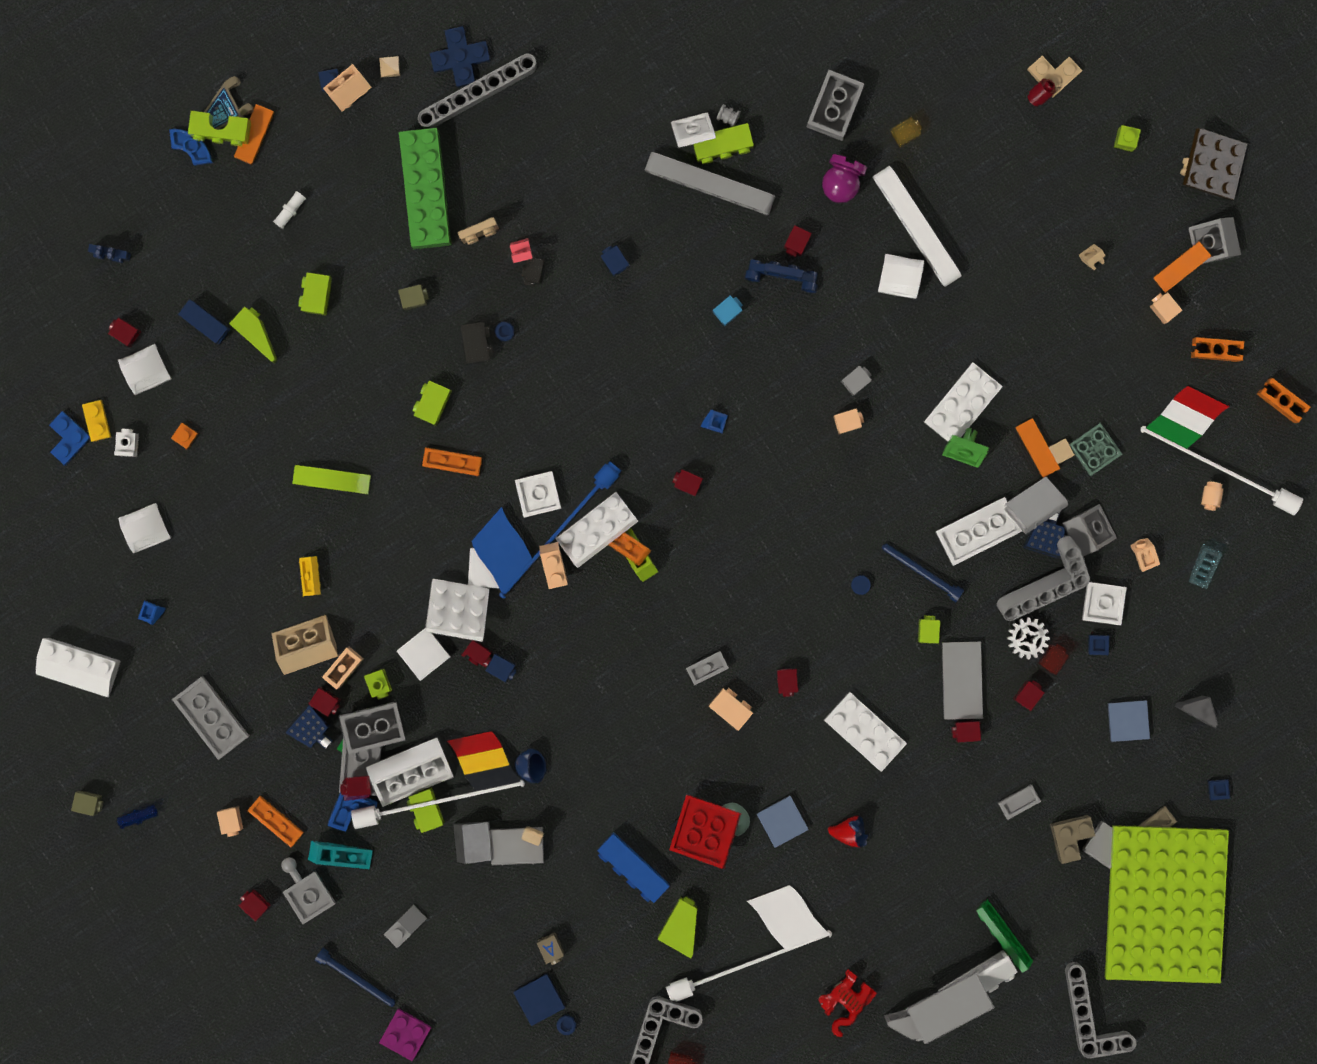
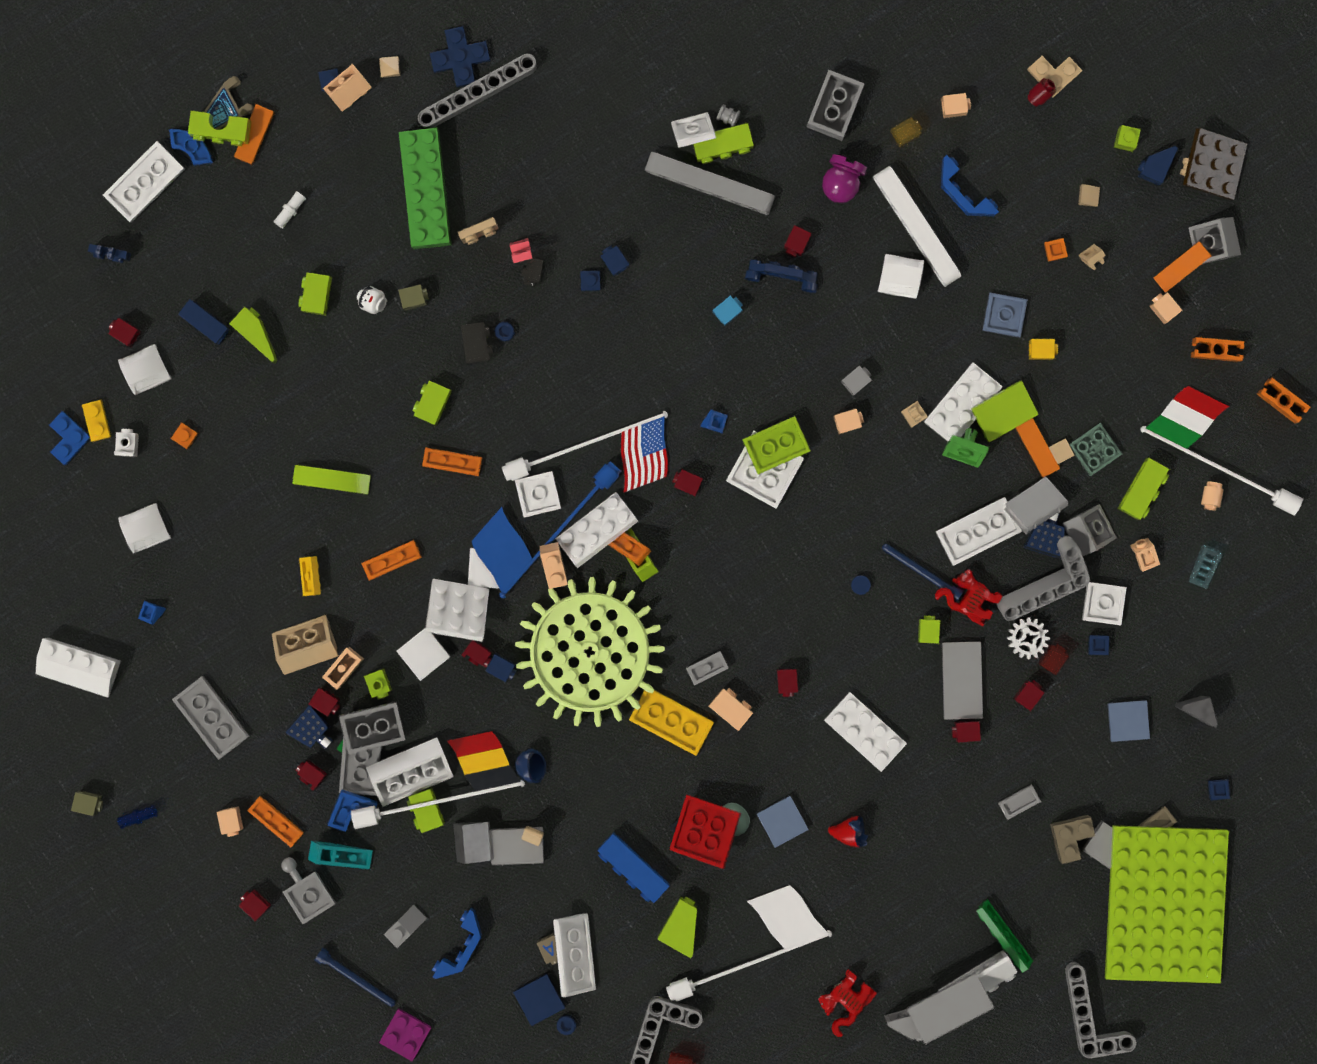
dark red brick [340,776,371,801] -> none
none -> white plate [103,141,185,223]
none -> dark red brick [295,760,327,790]
none -> white head [357,286,387,314]
none -> orange tile [361,540,422,581]
none -> blue slope [432,907,482,979]
none -> flag [502,411,668,493]
none -> yellowish green gear [515,577,665,727]
none -> white tile [553,913,596,997]
none -> dark blue plate [580,271,600,291]
none -> yellow tile [629,690,714,756]
none -> white plate [726,431,804,508]
none -> lime tile [742,416,811,475]
none -> tan tile [901,401,928,428]
none -> red animal [935,569,1002,626]
none -> light nougat brick [941,93,971,118]
none -> blue slope [941,155,999,217]
none -> lime tile [971,381,1039,442]
none -> sand blue tile [982,293,1028,338]
none -> yellow brick [1029,339,1058,360]
none -> orange plate [1044,238,1068,262]
none -> tan slope [1078,184,1100,207]
none -> lime brick [1118,458,1169,520]
none -> dark blue slope [1138,146,1178,186]

